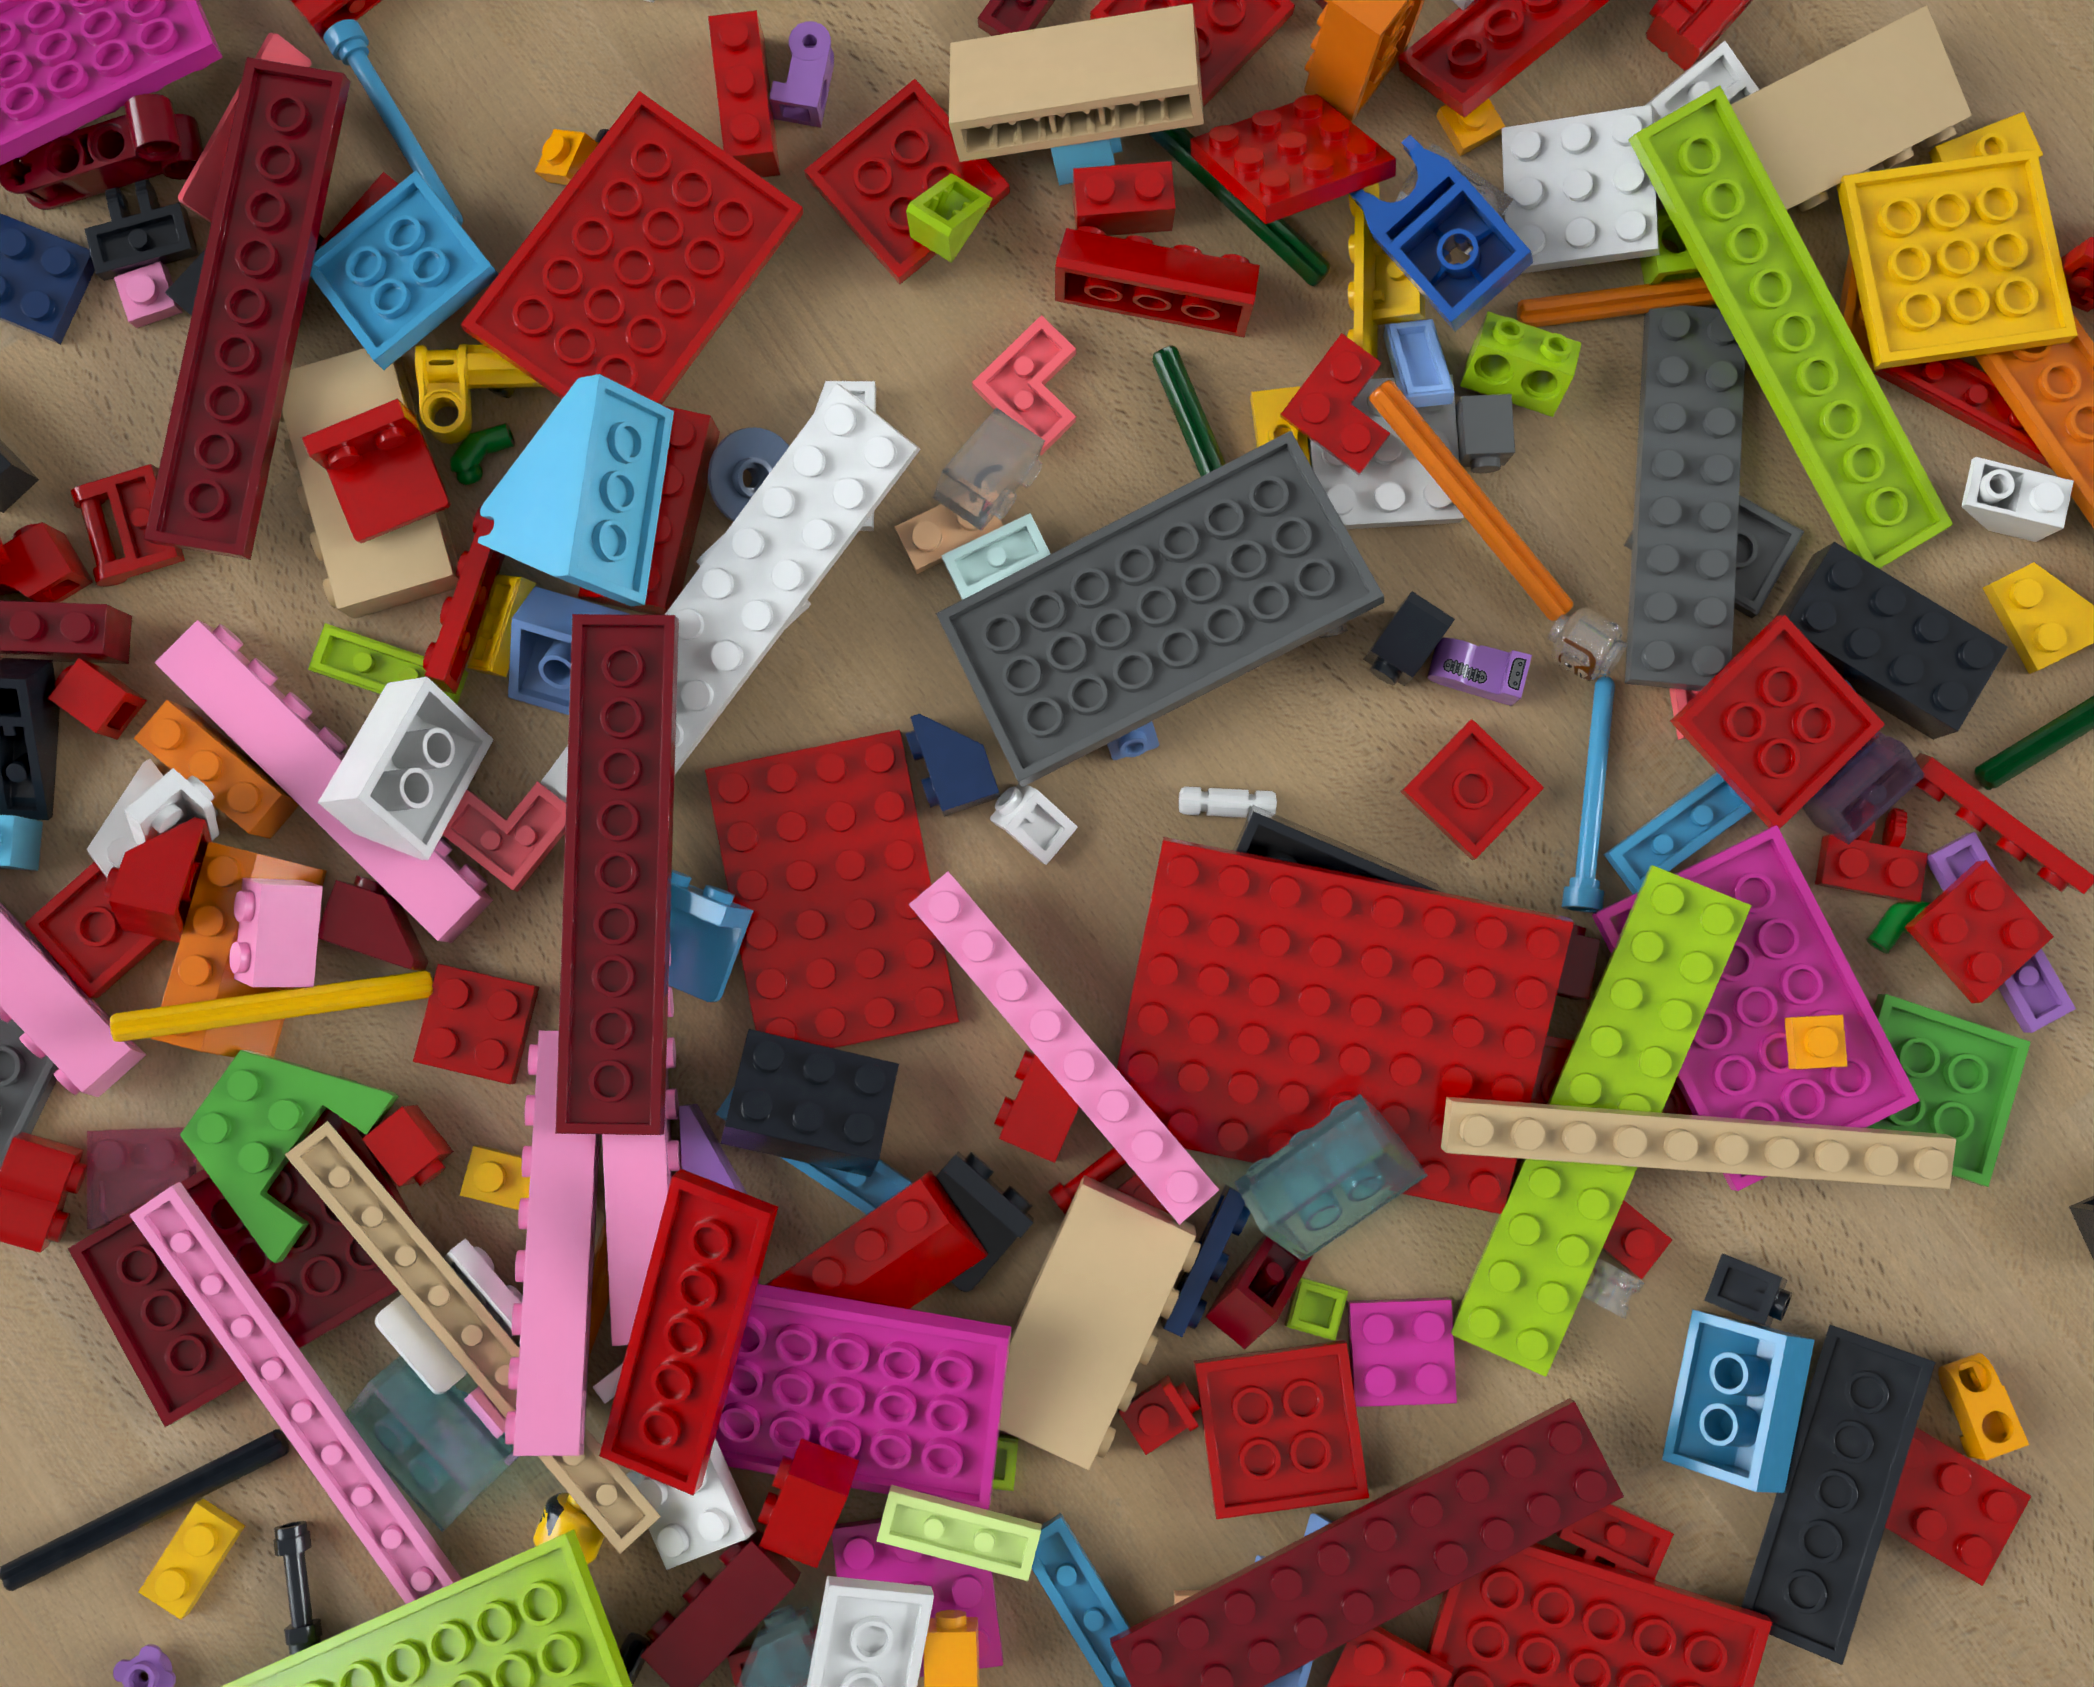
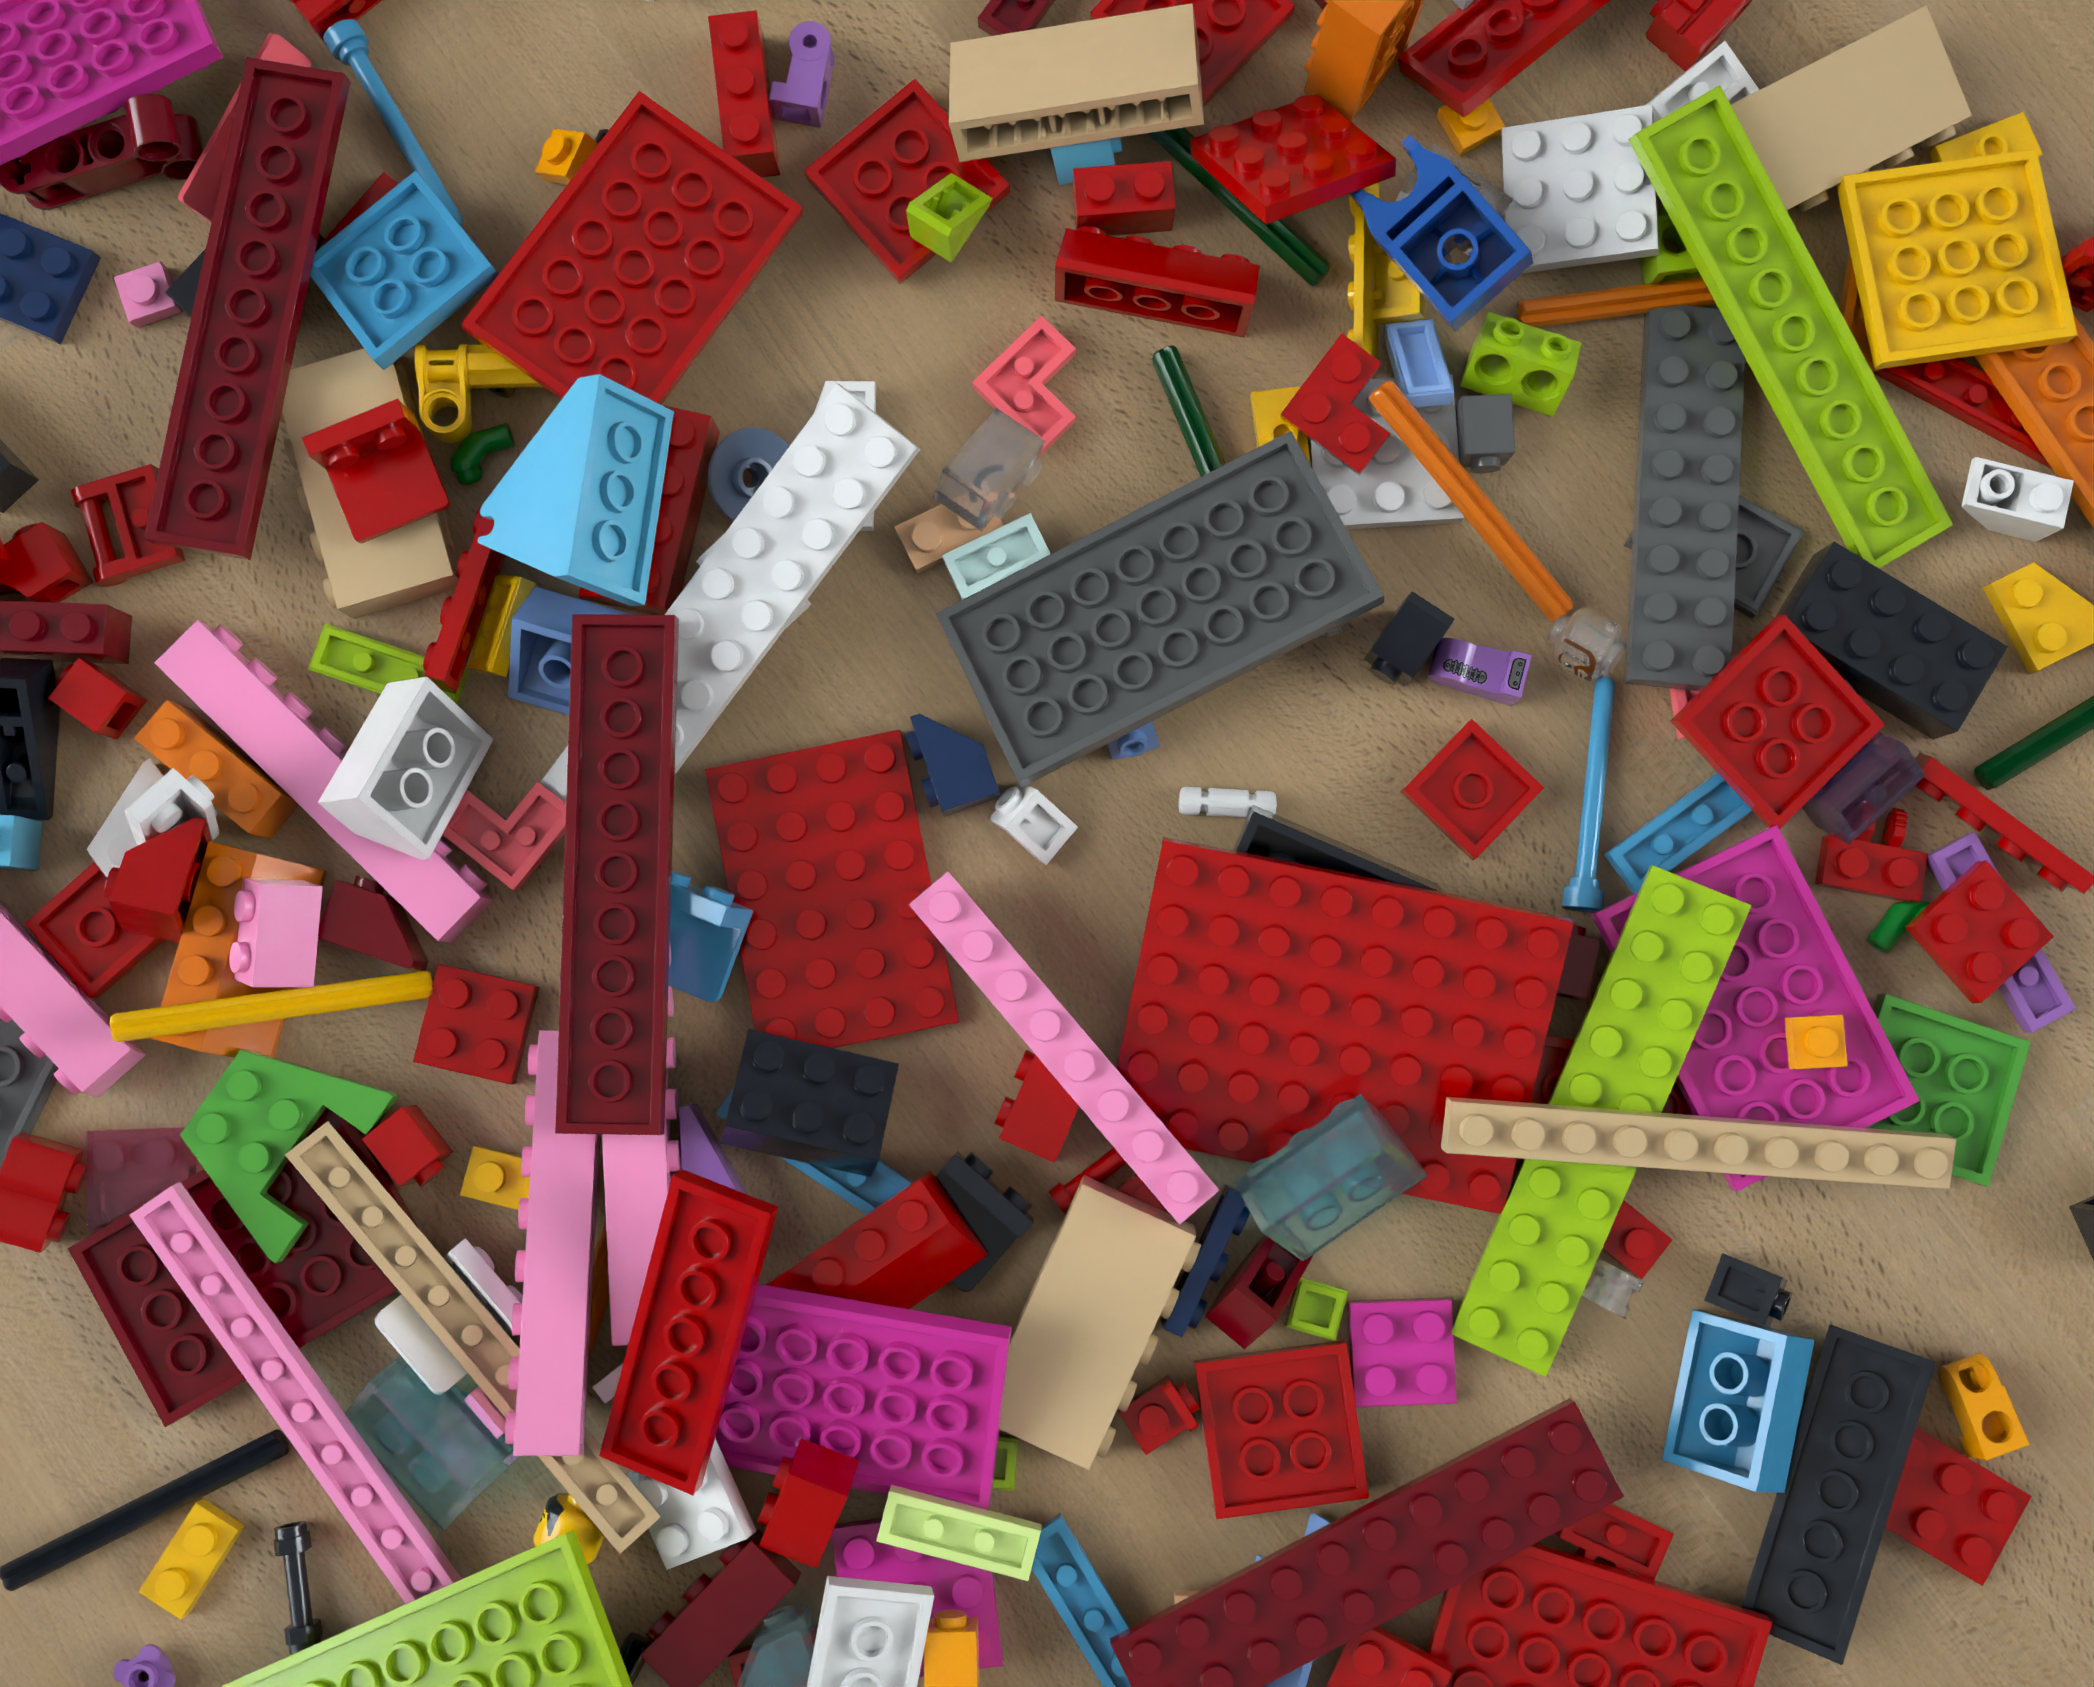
black hinge [84,179,199,281] -> none

